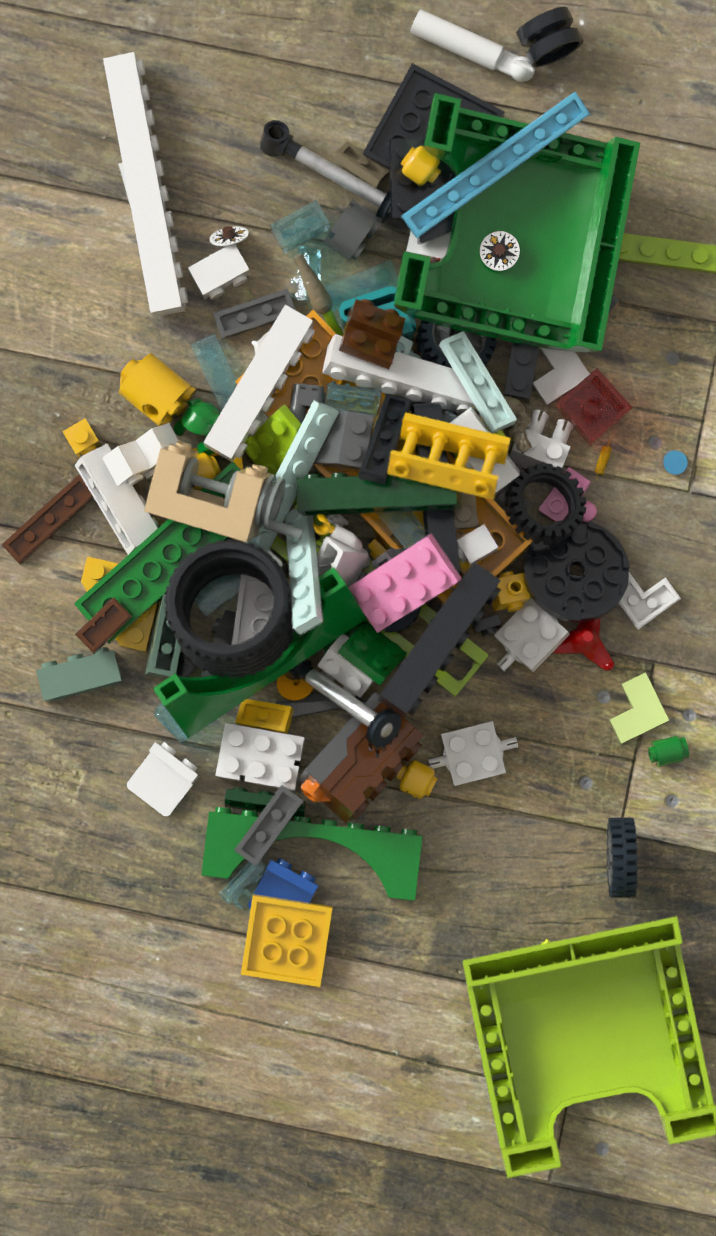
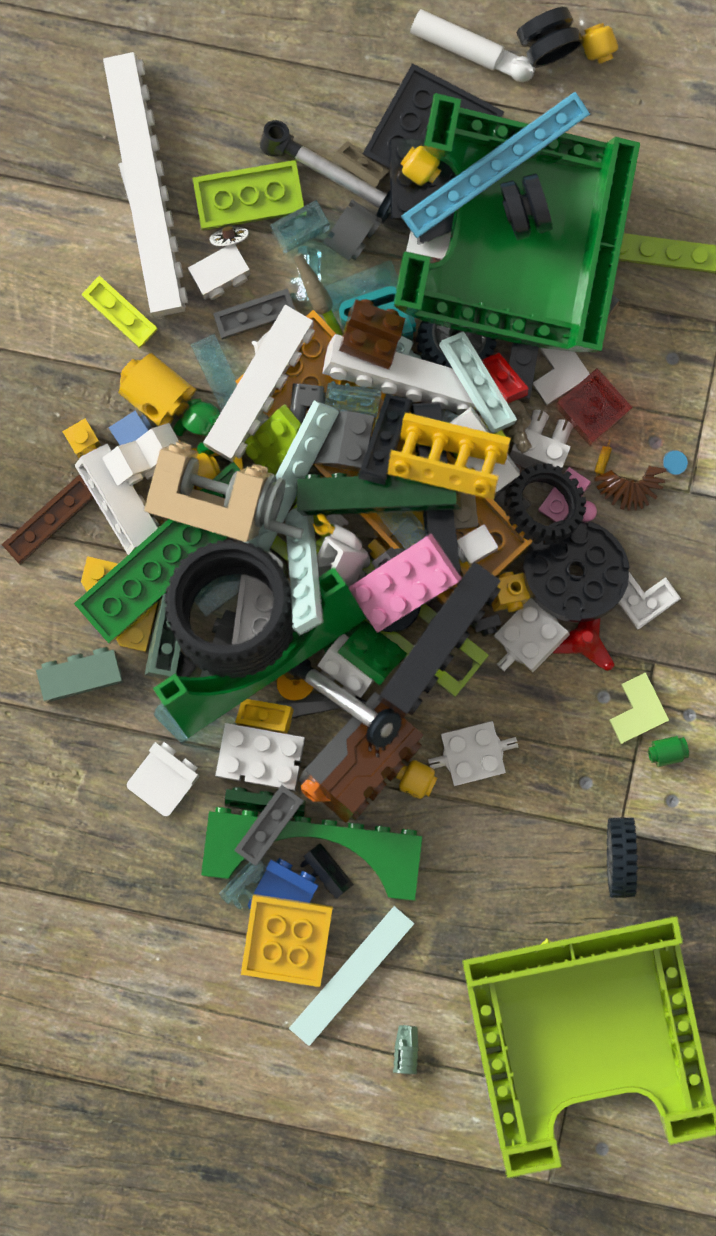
reddish brown plate [75,597,133,654] -> none
piece [480,231,520,271] -> none
none -> neon yellow plate [81,276,158,349]
none -> medium blue brick [108,411,152,445]
none -> lime plate [193,160,305,231]
none -> light aqua tile [289,906,415,1046]
none -> black plate [300,843,354,899]
none -> sand green hinge [393,1025,419,1074]
none -> red plate [481,353,529,404]
none -> black wheel [500,173,553,241]
none -> yellow head [582,23,618,64]
none -> reddish brown hair [594,465,666,511]

